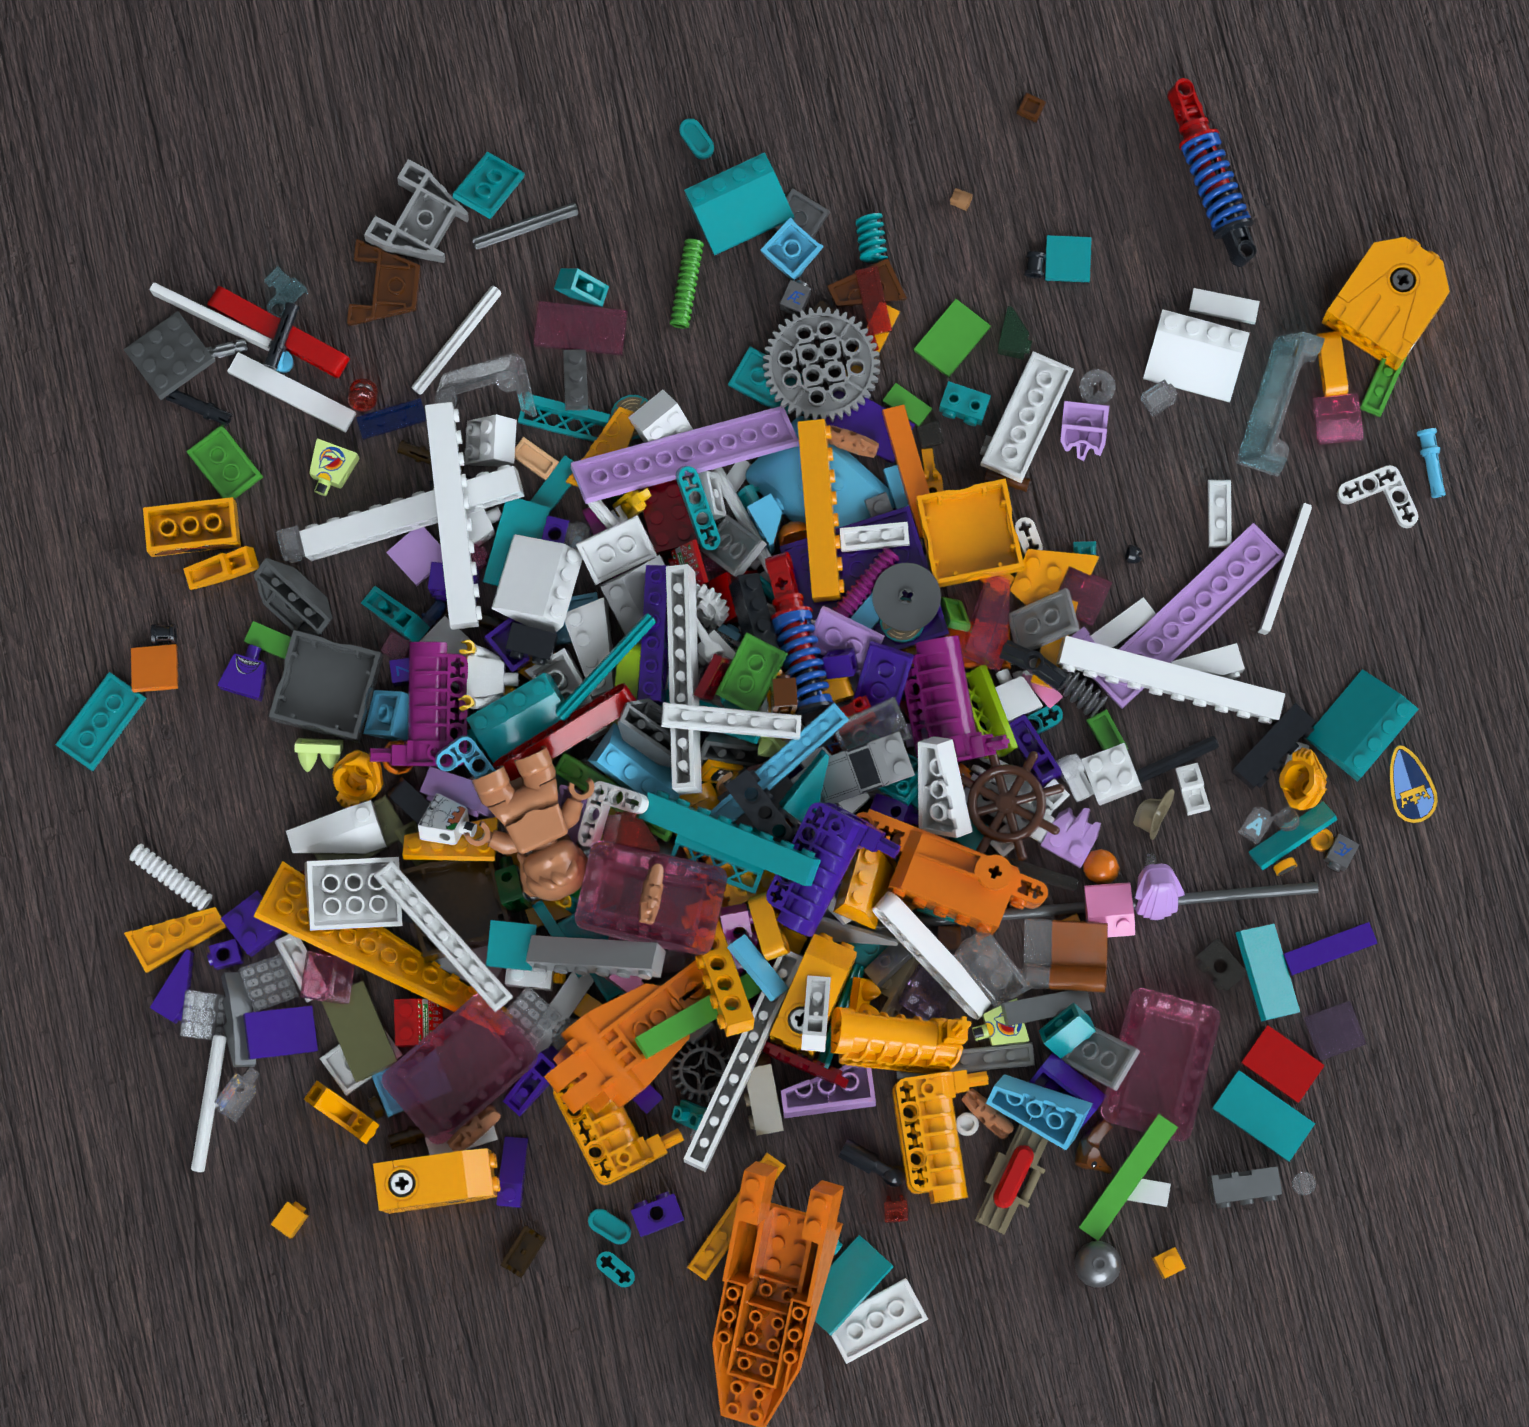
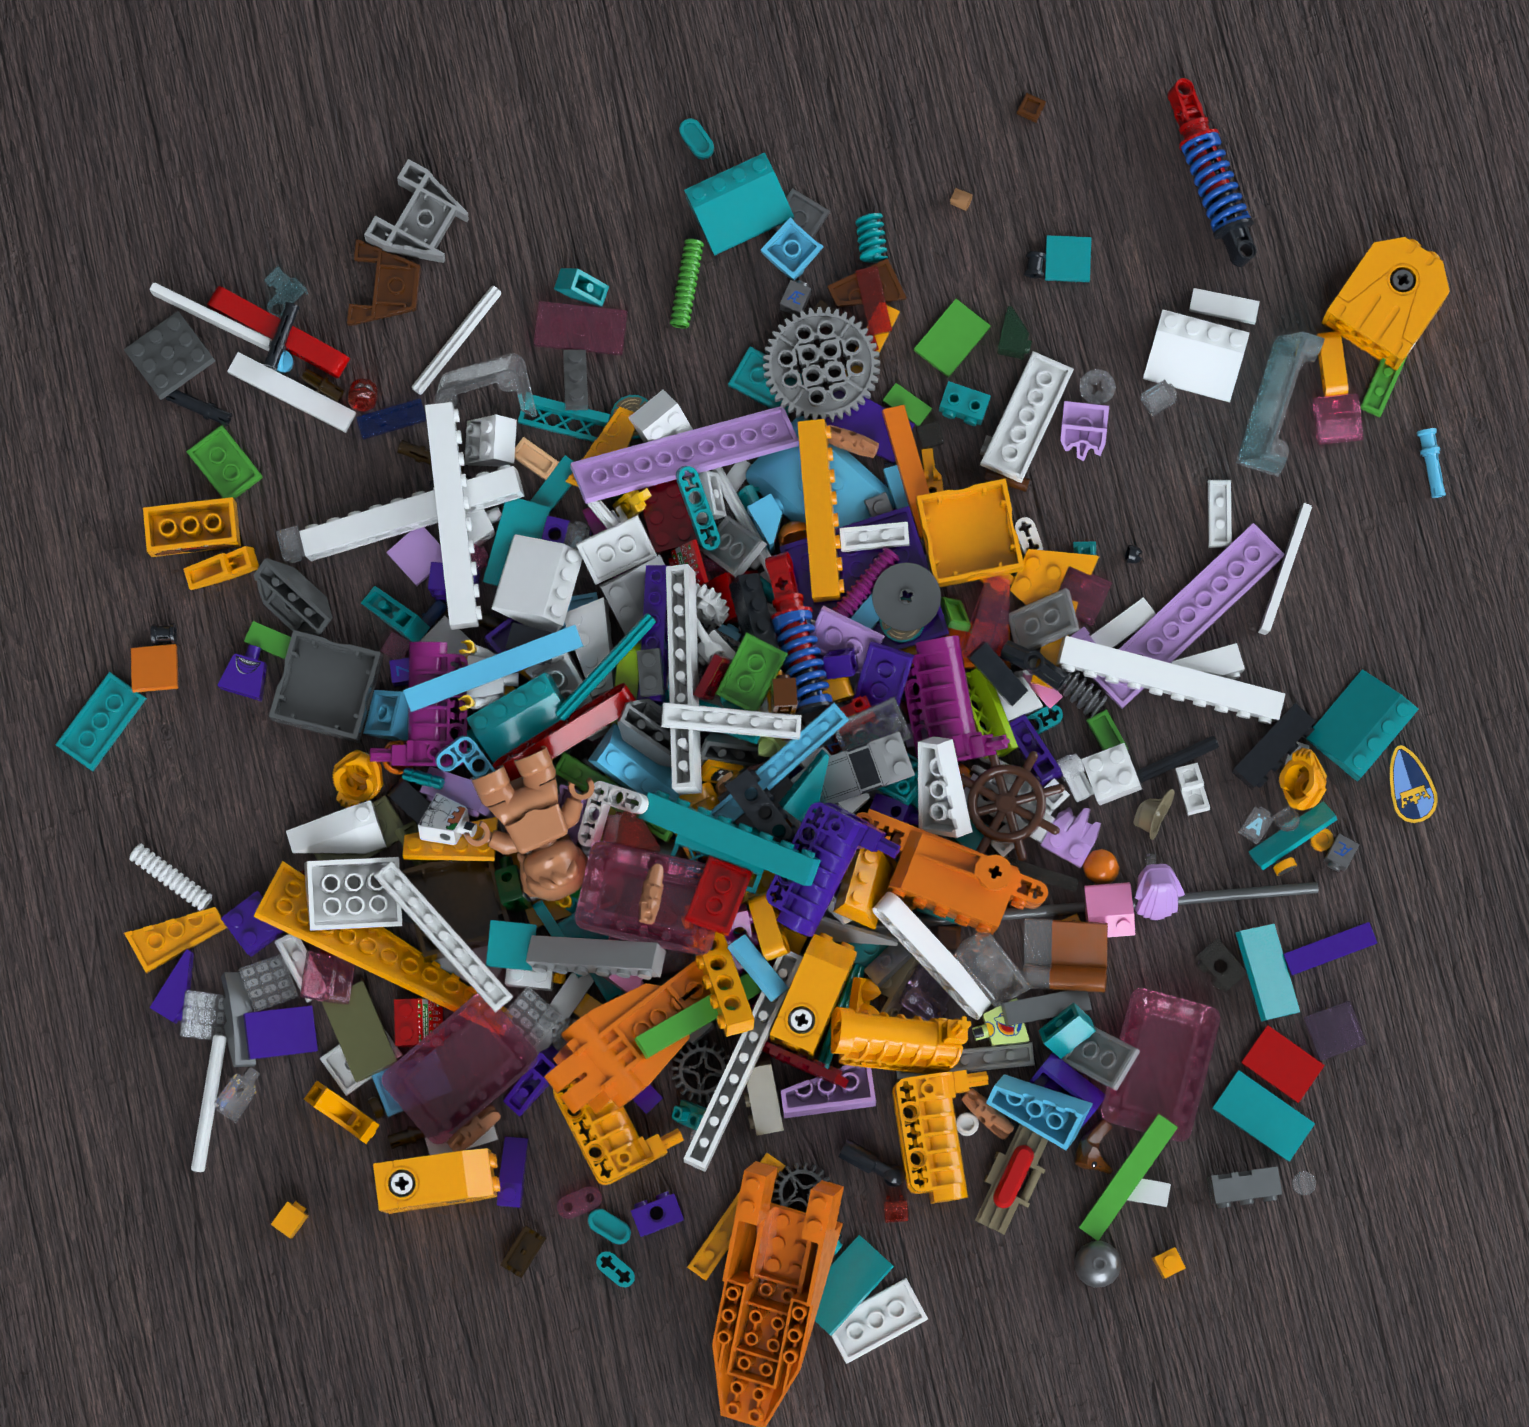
dark grey axle [206,339,248,359] -> none
dark purple brick [207,939,244,970] -> none
yellowish green tile [295,738,343,772] -> none
yellowish green torso [310,439,360,496] -> none
teal tile [452,152,525,219] -> none
dark grey axle [472,203,578,249] -> none
white slope [801,975,831,1052] -> none
white beam [1337,465,1418,528] -> none
none -> dark brown axle [301,369,345,403]
none -> teal axle [402,768,445,790]
none -> medium azure tile [403,625,584,712]
none -> clear pink plate [557,1186,602,1219]
none -> dark grey plate [637,648,665,697]
none -> red tile [685,855,753,936]
none -> dark grey gear [771,1162,830,1208]
none -> black tile [967,641,1028,706]

